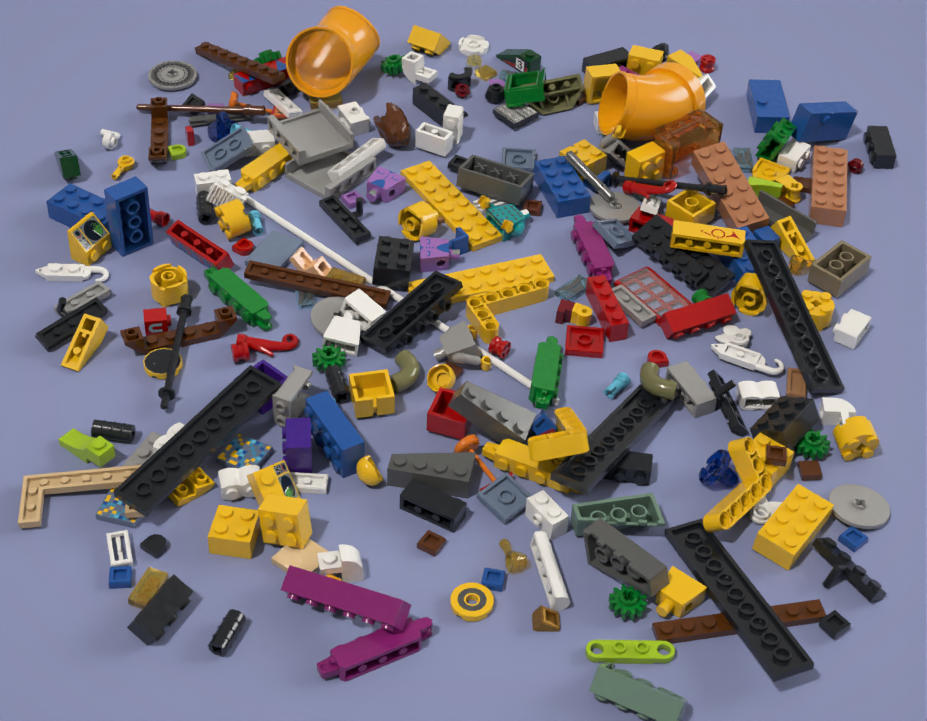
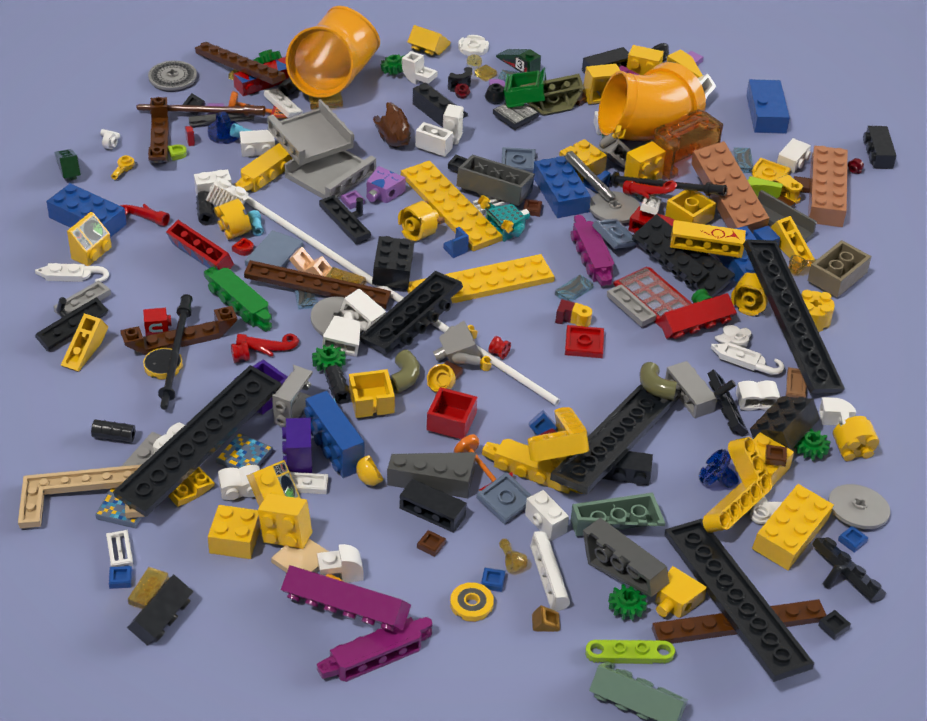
lime slope [58,428,116,468] -> none
blue brick [104,176,154,257] -> none
black tile [140,534,167,559] -> none
yellow brick [149,264,189,307] -> none
sand blue tile [201,126,256,172] -> none
black axle [208,609,246,657] -> none
white brick [327,138,386,181] -> none
white brick [338,101,371,136] -> none
medium lavender torso [420,237,460,272] -> none
dark grey wedge [448,381,536,443] -> none
yellow beam [466,277,549,344] -> none
green hinge [528,336,564,410] -> none
red brick [585,275,629,342] -> none
medium azure pin [604,372,631,399] -> none
red tile [647,350,669,368] -> none
red wheel [699,54,716,74] -> none
green brick [755,117,796,161] -> none
blue brick [791,101,858,142] -> none
reddish brown tile [797,460,822,481] -> none
white brick [833,309,872,349] -> none

